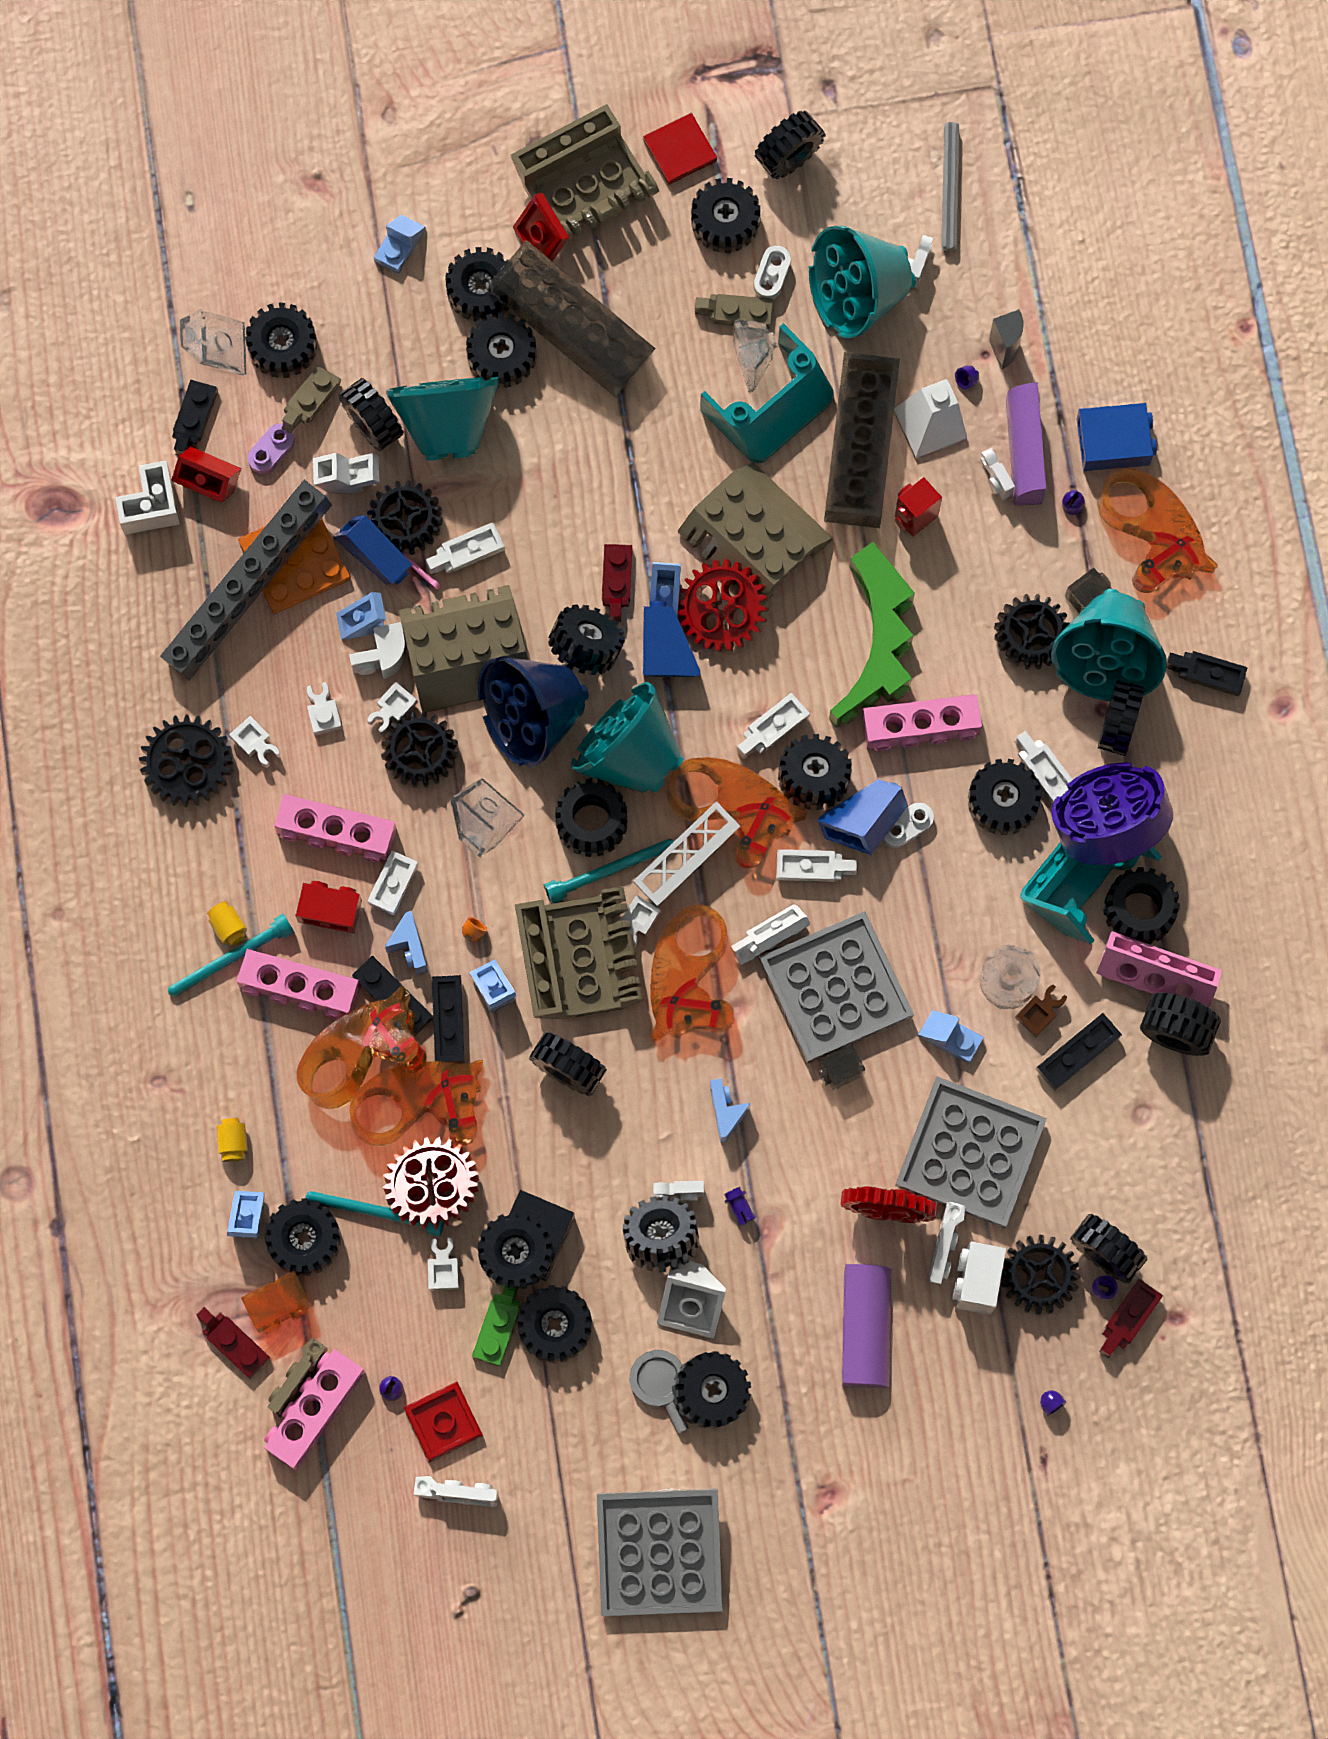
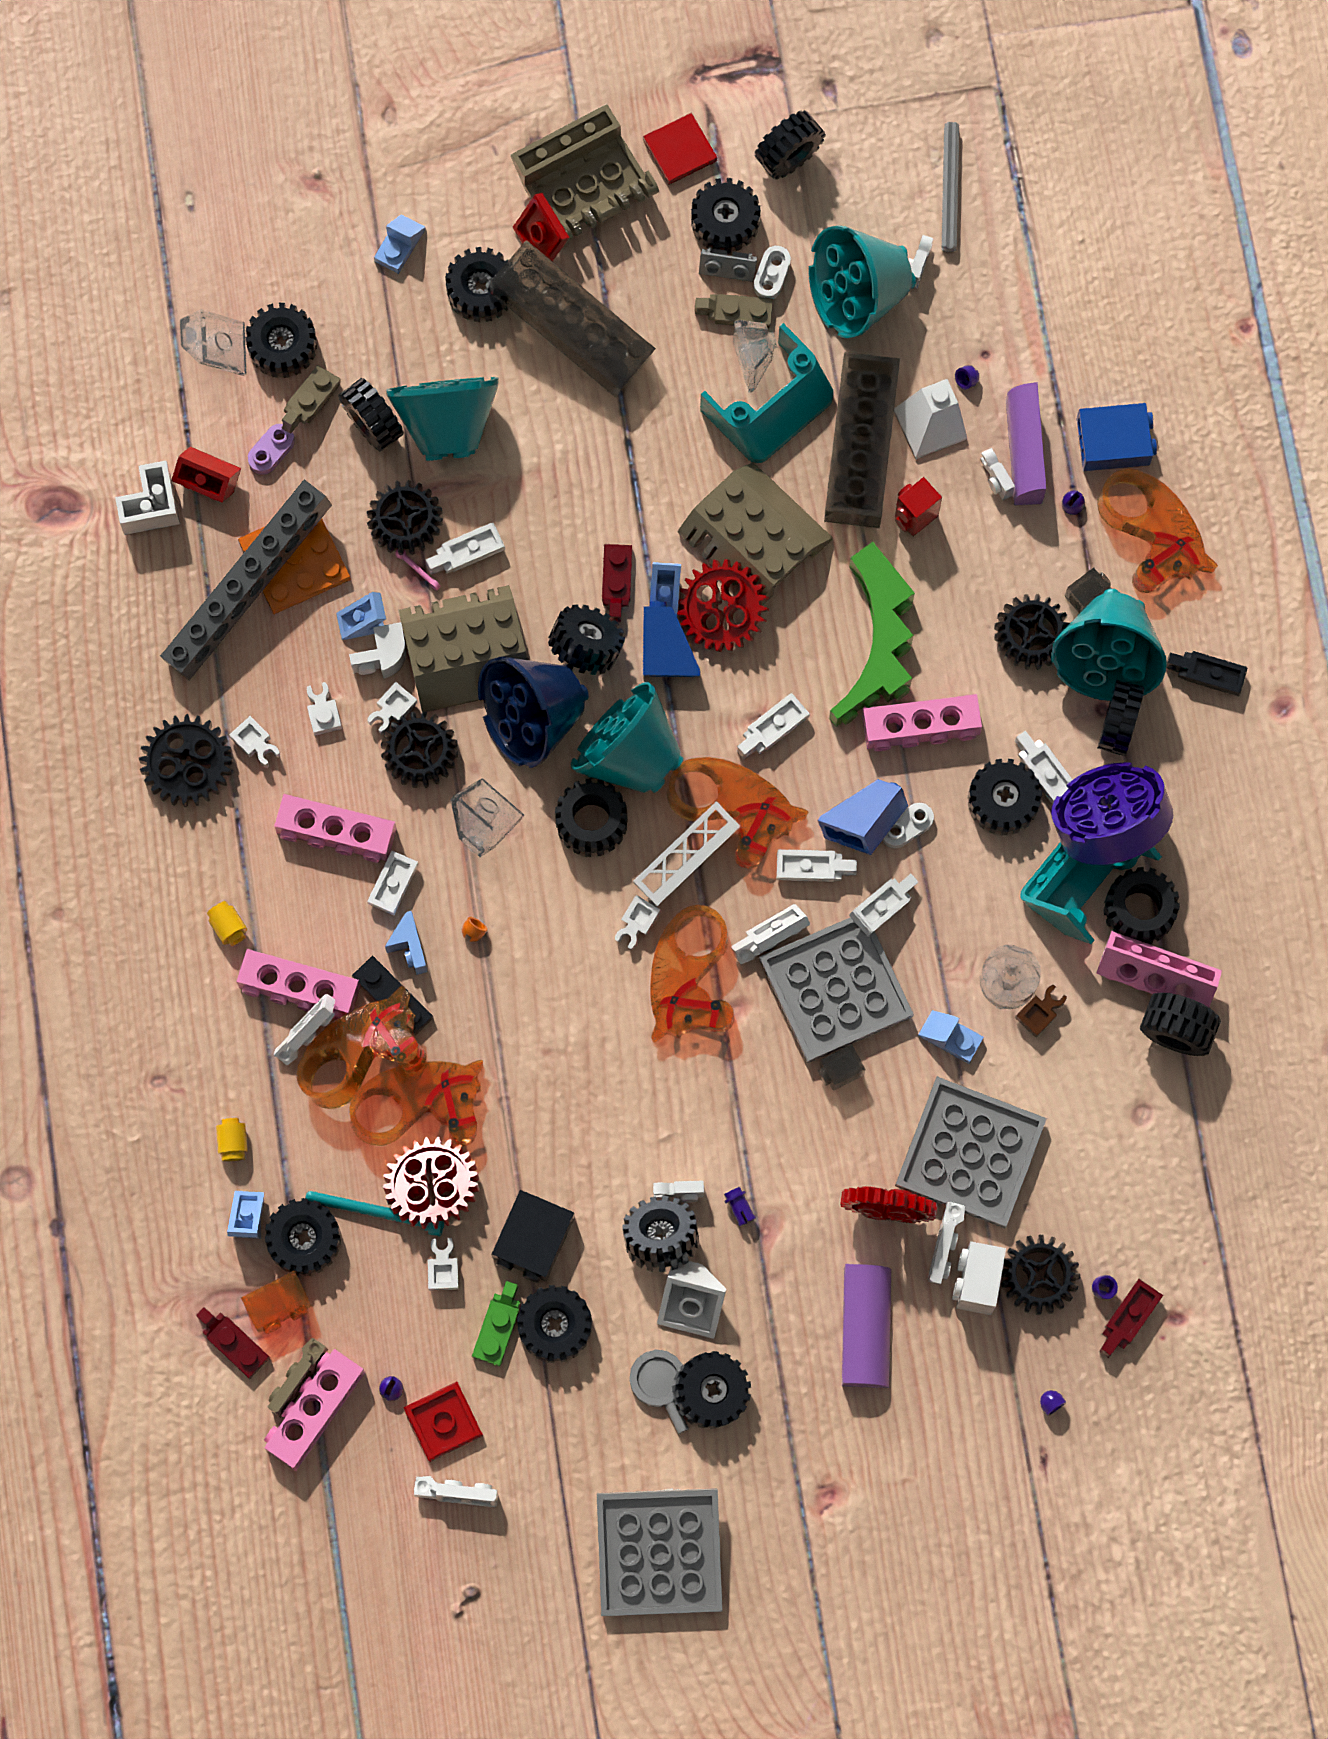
teal piece [168,913,295,997] -> none
black hinge [172,379,218,456] -> none
red brick [295,881,362,934] -> none
white brick [313,453,380,493] -> none
blue slope [333,515,412,585] -> none
black plate [432,975,465,1065] -> none
black bush [466,312,537,388] -> none
light blue slope [469,960,517,1013] -> none
black bush [478,1212,553,1290] -> none
dark tan slope [515,887,644,1019] -> none
black bush [529,1032,607,1096] -> none
teal piece [543,839,674,904] -> none
light blue slope [710,1078,750,1143] -> none
black bush [778,734,852,810] -> none
dark grey brick [989,309,1024,369] -> none
black plate [1036,1013,1122,1091] -> none
black bush [1070,1214,1148,1284] -> none
none -> white hinge [274,994,335,1065]
none -> light grey hinge [699,247,757,282]
none -> white hinge [849,874,918,937]

